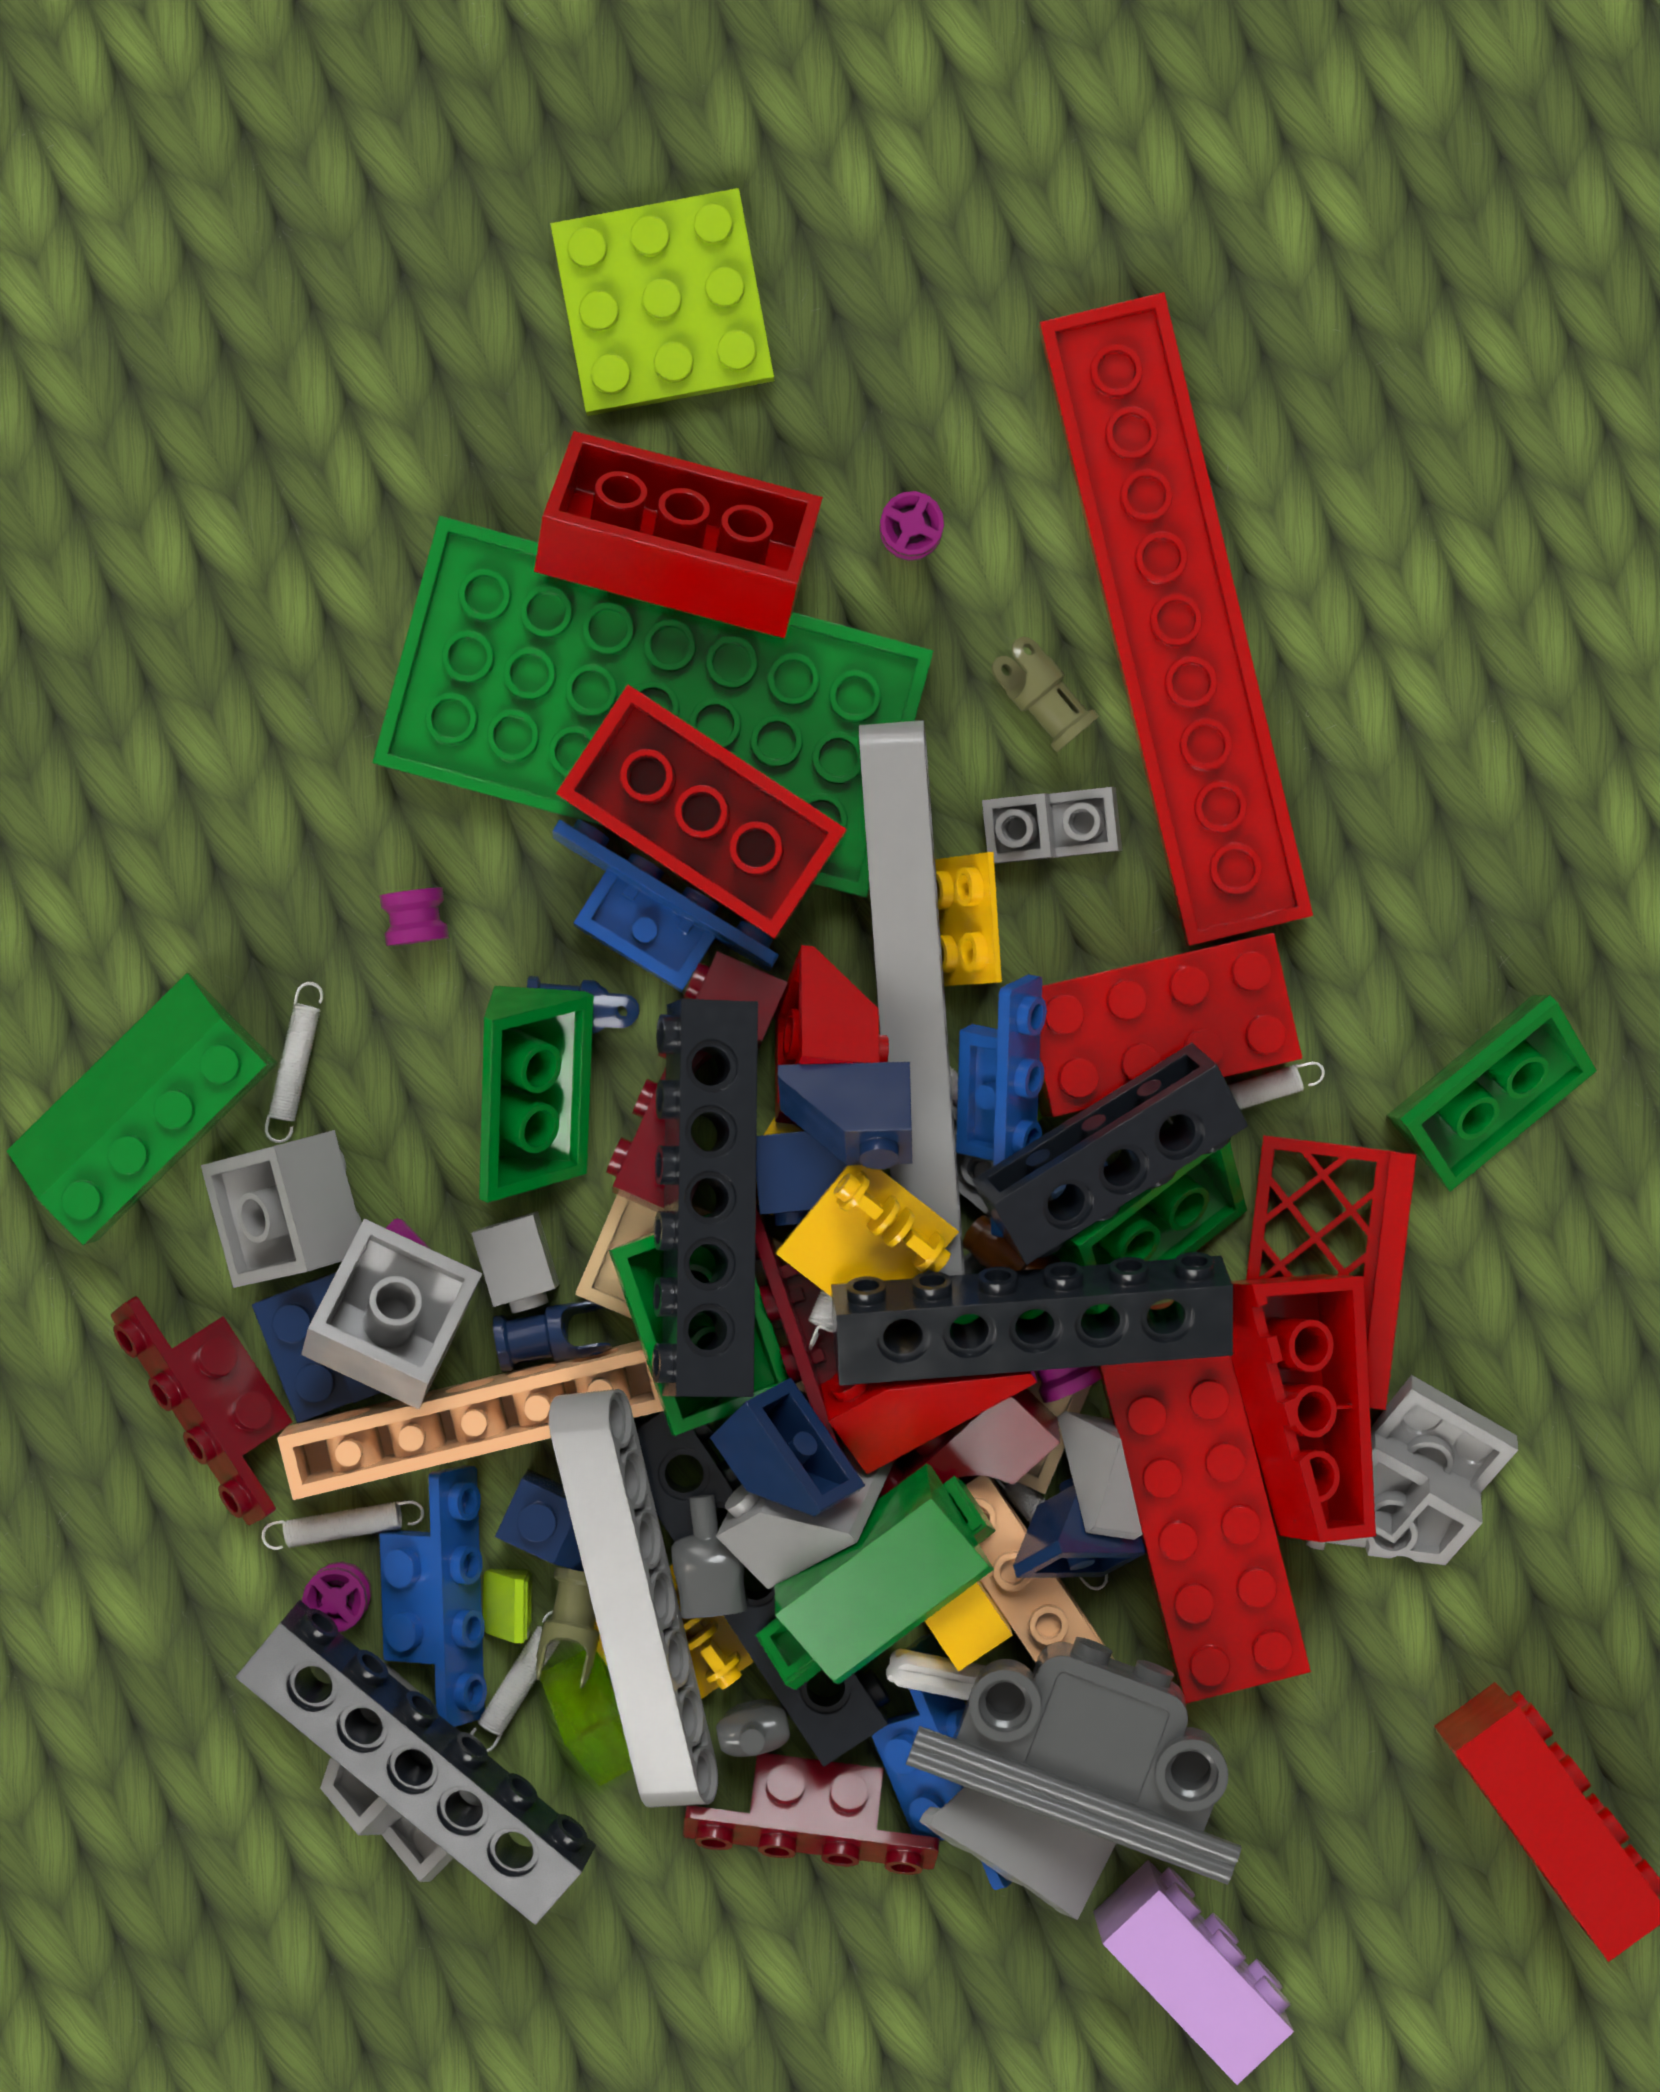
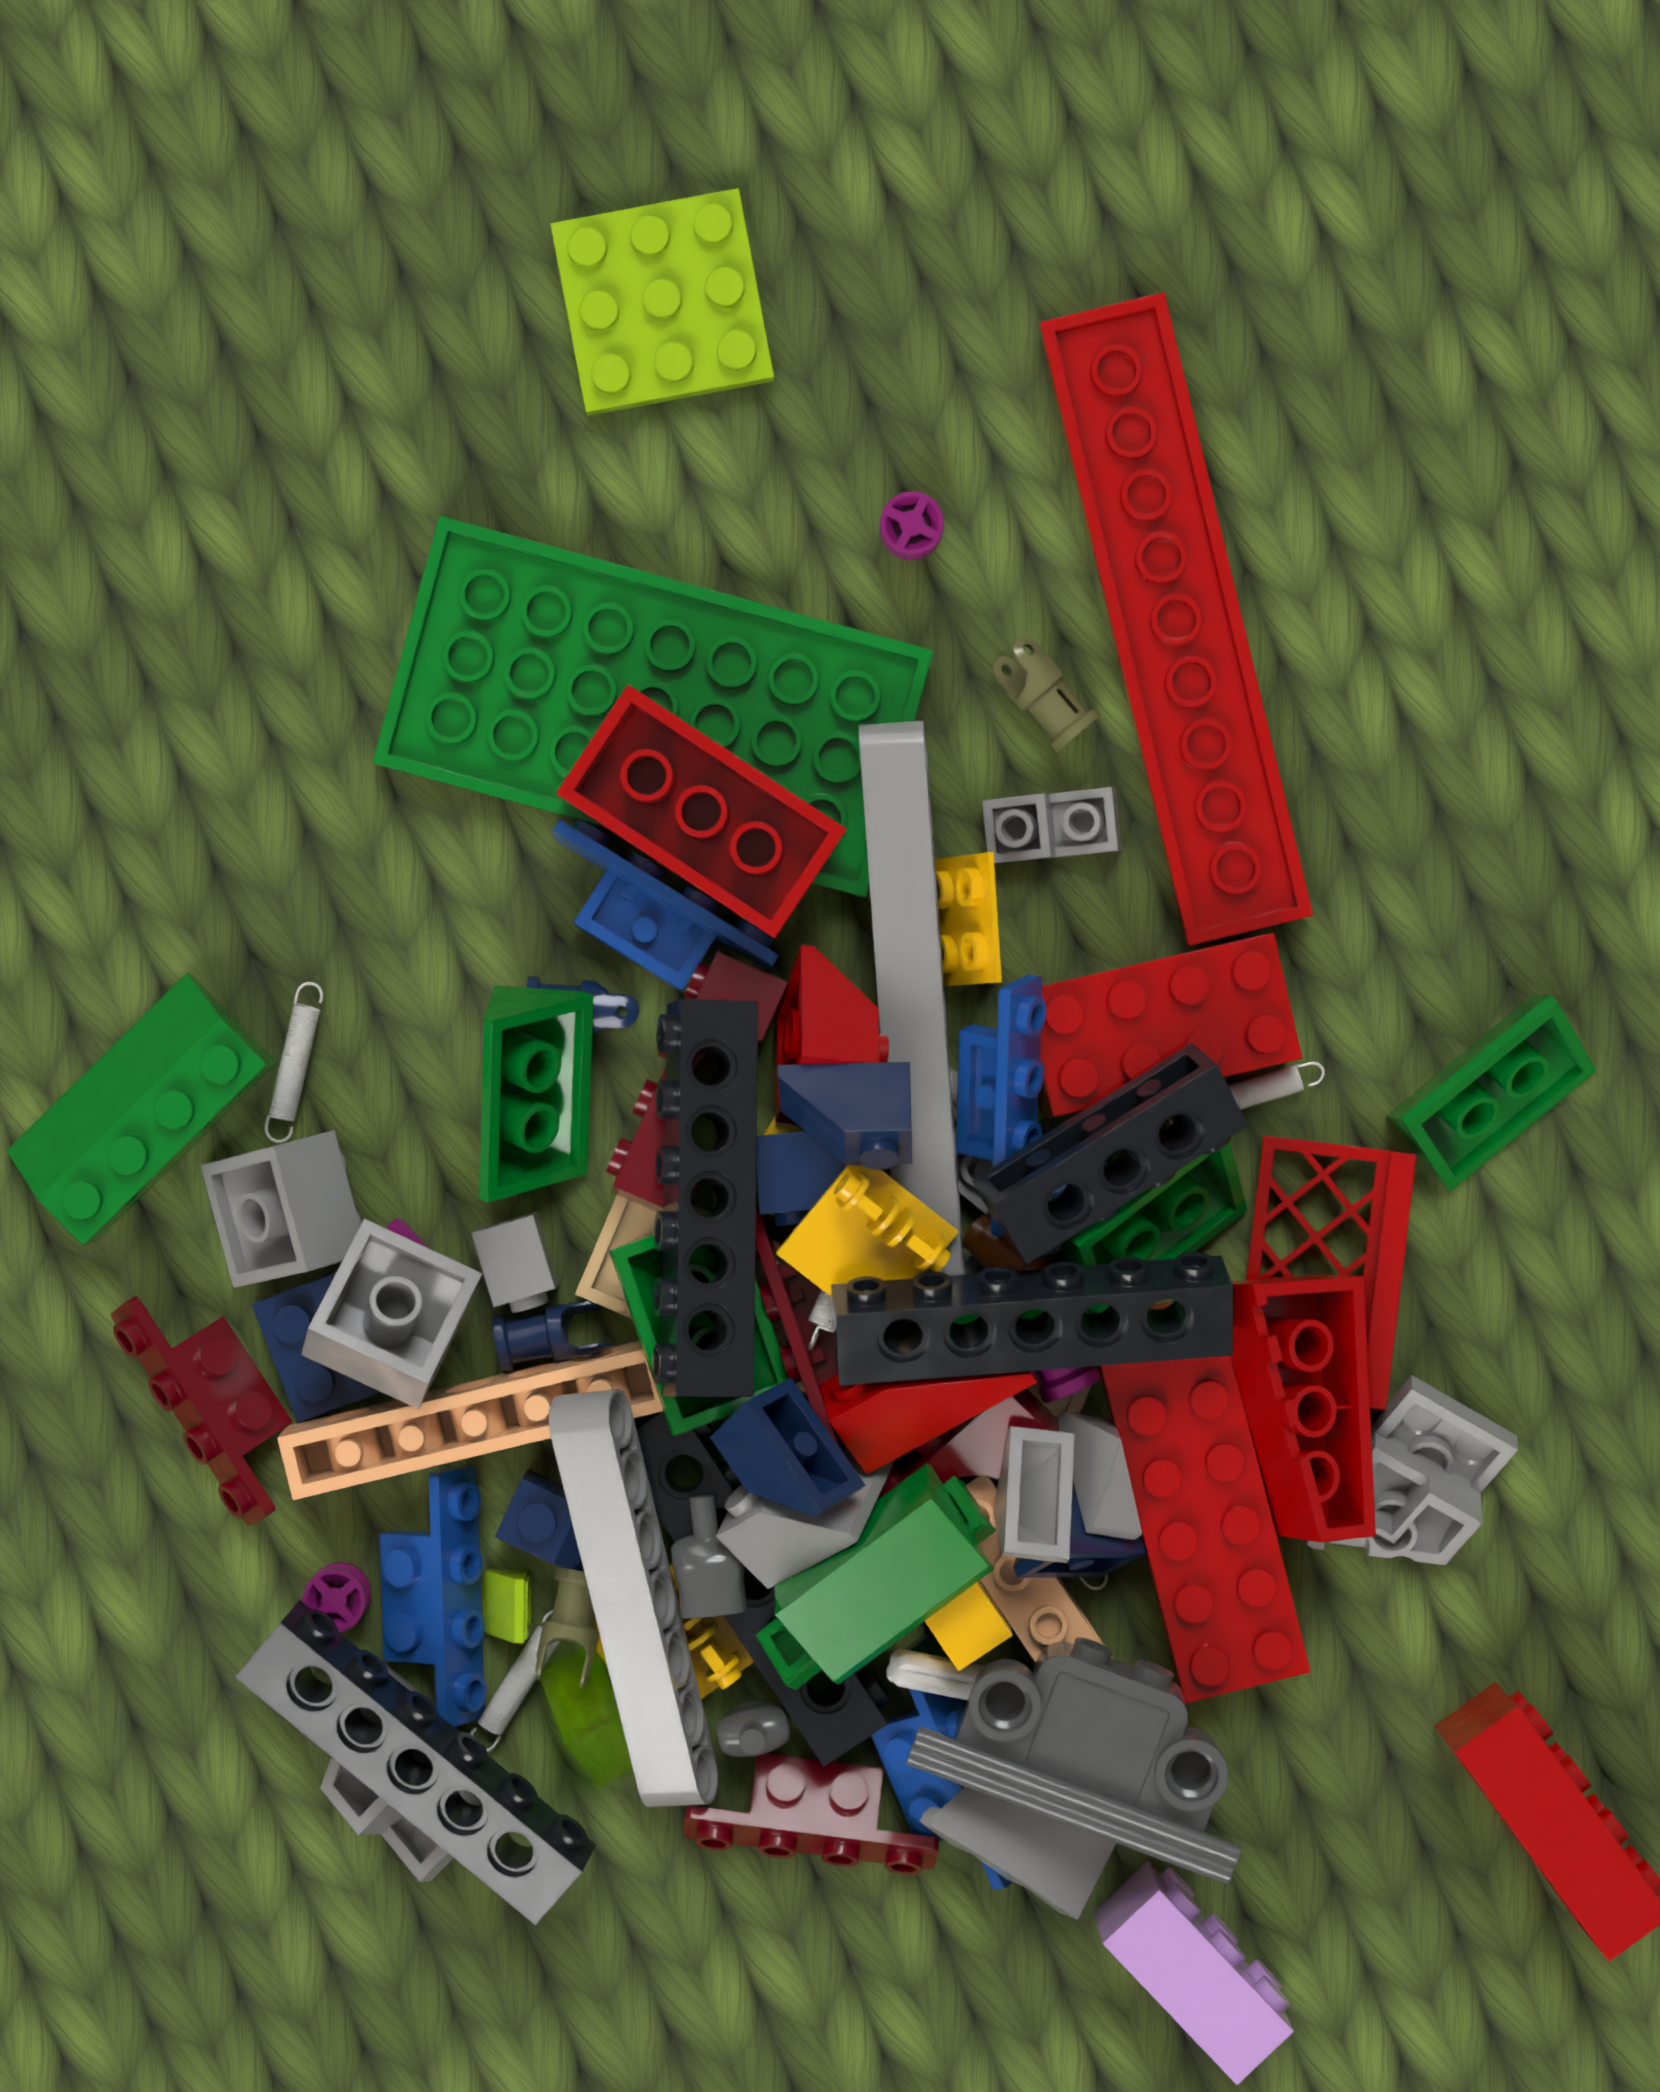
white piece [262,1501,424,1550] -> none
magenta wheel [379,887,450,946] -> none
red brick [534,431,823,638] -> none
none -> light grey slope [993,1426,1075,1563]

